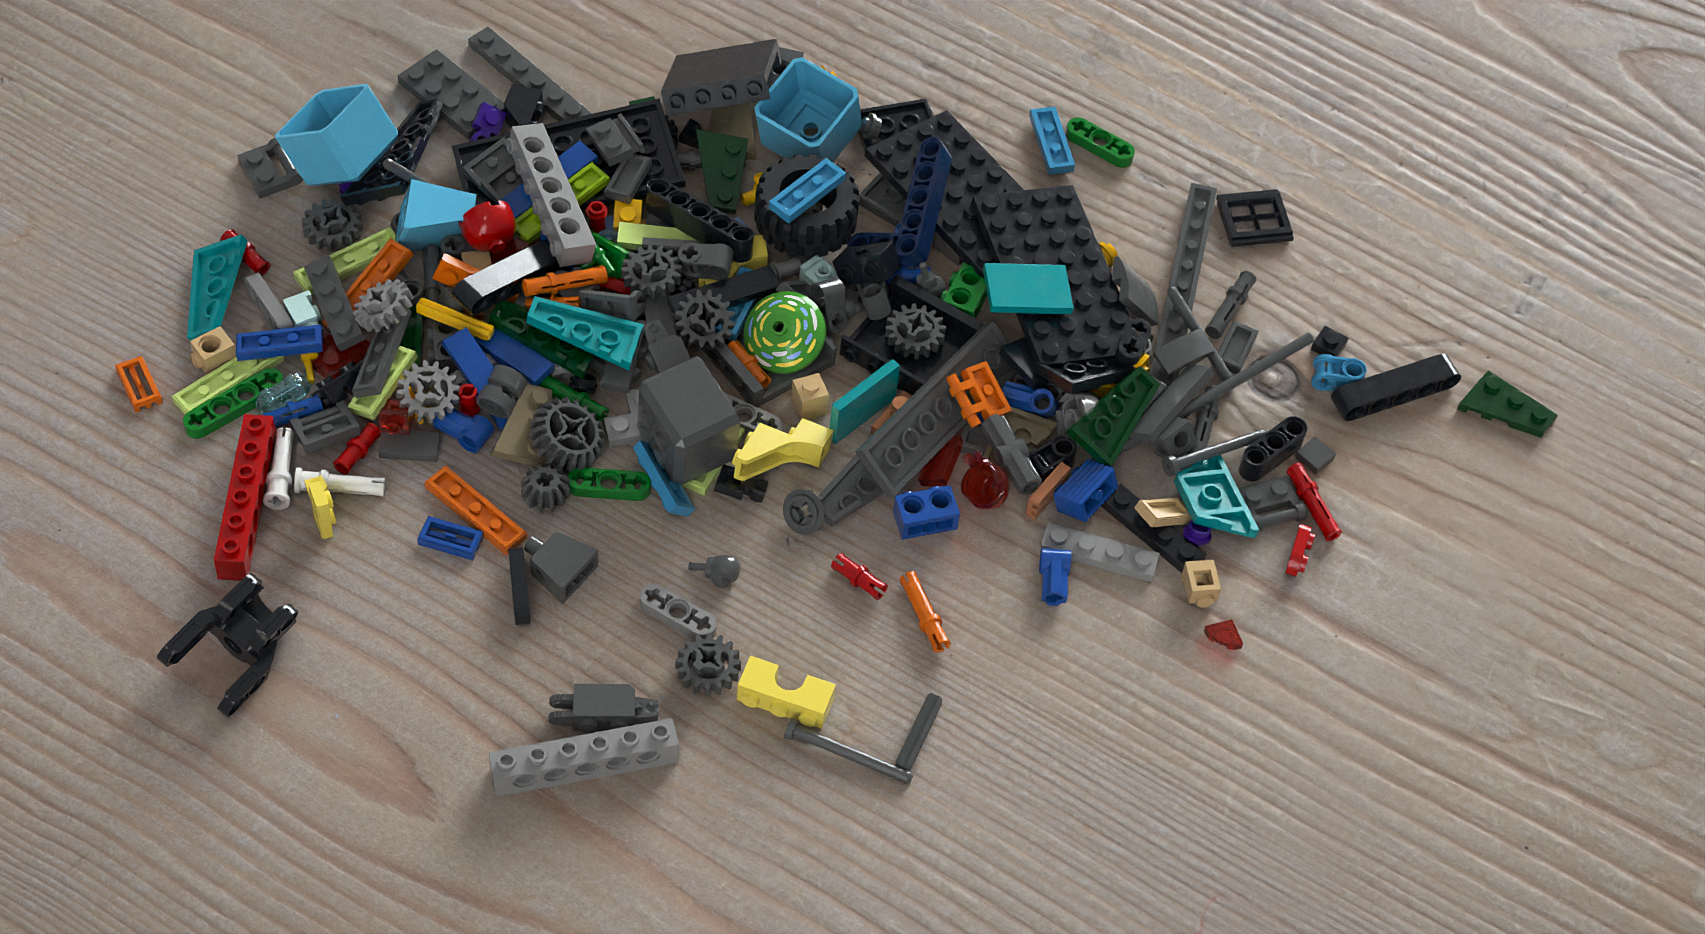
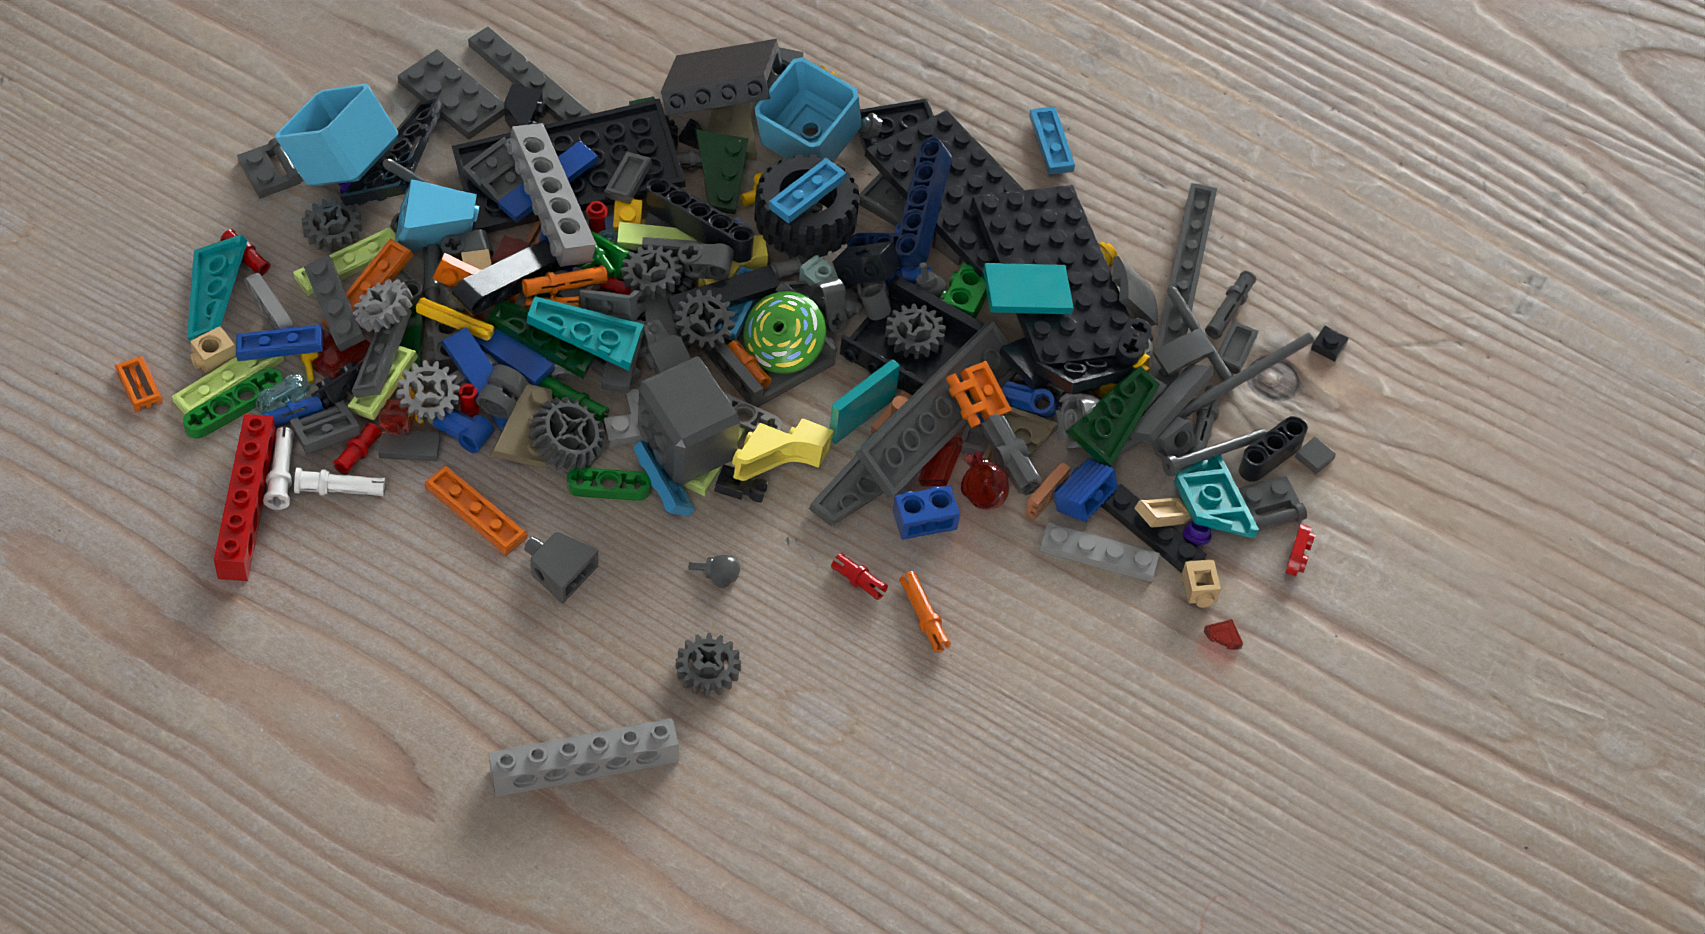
black piece [157,573,299,717] -> none
light aqua brick [283,290,322,327] -> none
light yellow hinge [304,475,336,539] -> none
blue tile [417,516,484,561] -> none
red cylinder [459,201,516,253] -> none
dark purple plate [469,101,507,142] -> none
black beam [508,547,530,625] -> none
lime tile [515,162,610,245] -> none
dark grey gear [521,463,570,513] -> none
dark grey hinge [548,684,659,733] -> none
black plate [568,373,597,394] -> none
dark grey plate [586,113,645,167] -> none
light grey beam [640,584,716,640] -> none
light yellow arch [737,656,836,729] -> none
dark grey gear [783,488,827,535] -> none
dark grey bar [784,718,913,783] -> none
tan brick [791,373,829,421] -> none
dark grey axle [895,693,942,771] -> none
black piece [1029,435,1077,483] -> none
blue piece [1039,548,1071,606] -> none
green beam [1066,117,1135,168] -> none
black piece [1216,189,1294,247] -> none
red pin [1286,463,1342,542] -> none
dark azure piece [1311,354,1367,391] -> none
black beam [1331,353,1462,421] -> none
dark green wing [1457,370,1558,438] -> none

